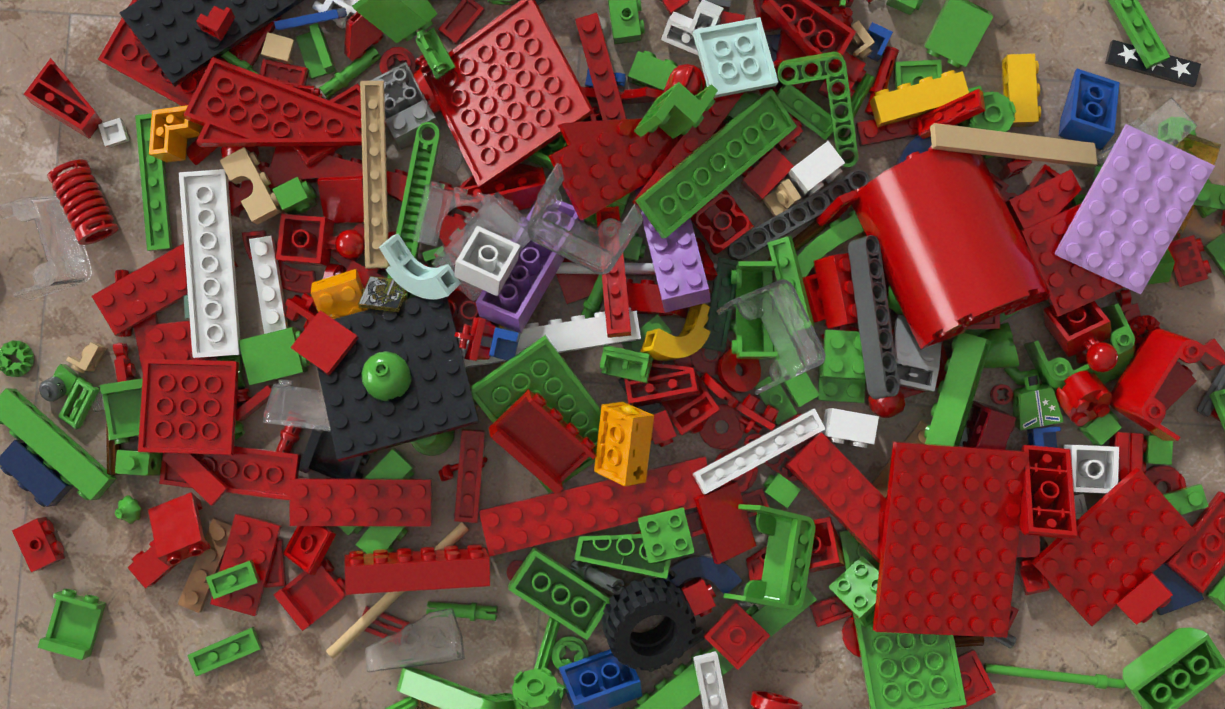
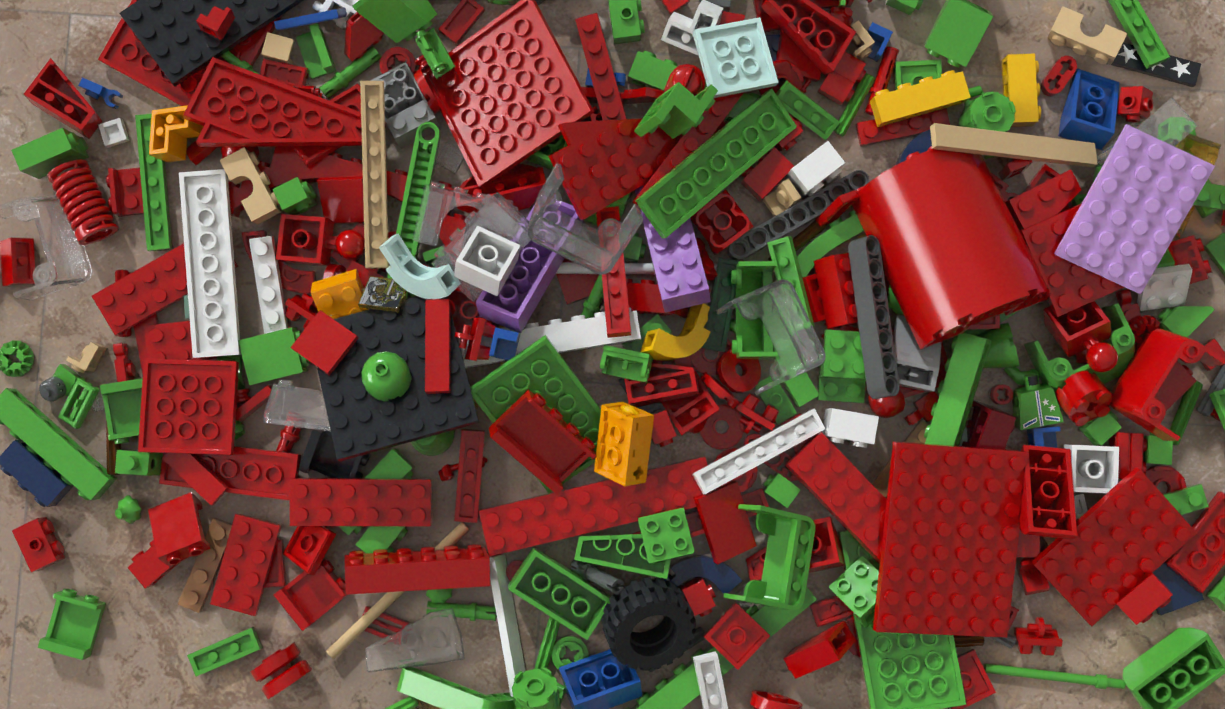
bright green plate [206,560,260,599] -> none
bright green beam [778,52,858,167] -> none
red tile [917,89,986,139] -> none
none -> red panel [0,237,36,286]
none -> bright green brick [11,128,89,179]
none -> blue plate [79,77,123,109]
none -> red bracket [106,167,144,217]
none -> red wheel [250,642,312,699]
none -> red tile [425,299,451,394]
none -> bright green piece [426,588,453,604]
none -> white tile [489,553,526,697]
none -> red slope [783,621,856,679]
none -> red plate [904,391,939,425]
none -> red hips [1014,617,1063,656]
none -> red beam [1041,56,1077,96]
none -> tan arch [1047,6,1127,65]
none -> red brick [1117,86,1153,123]
none -> white plate [1137,264,1193,311]
none -> bright green slope [1158,306,1215,337]
none -> bright green axle [1170,381,1203,445]

